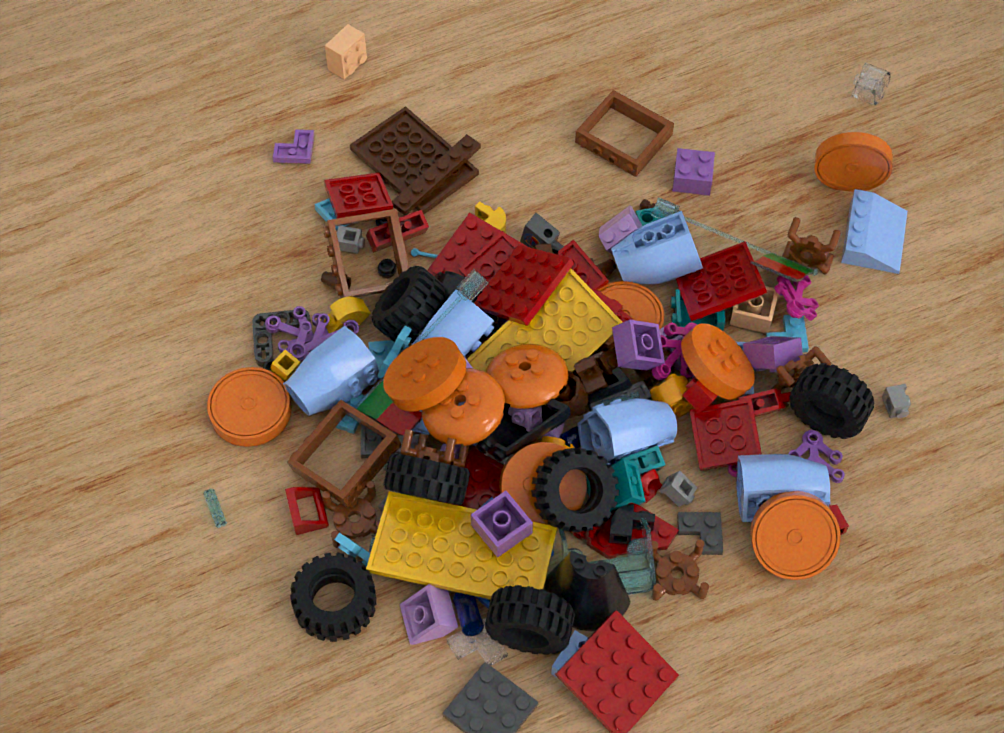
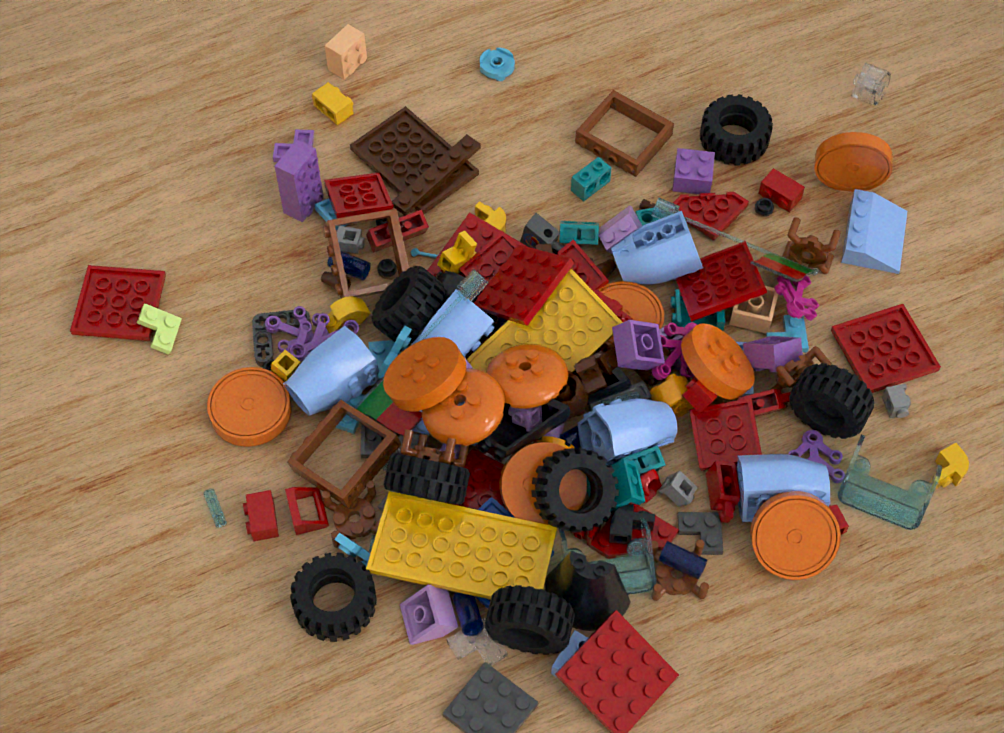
medium lavender brick [471,491,533,558] -> none
none -> red plate [70,265,166,341]
none -> yellowish green plate [137,303,182,355]
none -> red brick [243,490,279,542]
none -> medium lavender brick [274,139,324,222]
none -> yellow brick [312,82,354,125]
none -> clear blue pin [327,251,371,280]
none -> yellow brick [437,231,477,274]
none -> medium azure plate [480,47,515,81]
none -> teal brick [559,221,599,245]
none -> teal brick [571,157,612,202]
none -> clear blue pin [659,541,708,580]
none -> red plate [669,192,749,240]
none -> black tyre [700,94,773,165]
none -> red hinge [706,460,740,523]
none -> black plate [755,198,774,216]
none -> red brick [758,168,805,213]
none -> red plate [831,304,941,393]
none -> clear light blue windscreen [838,435,942,530]
none -> yellow brick [929,443,969,490]

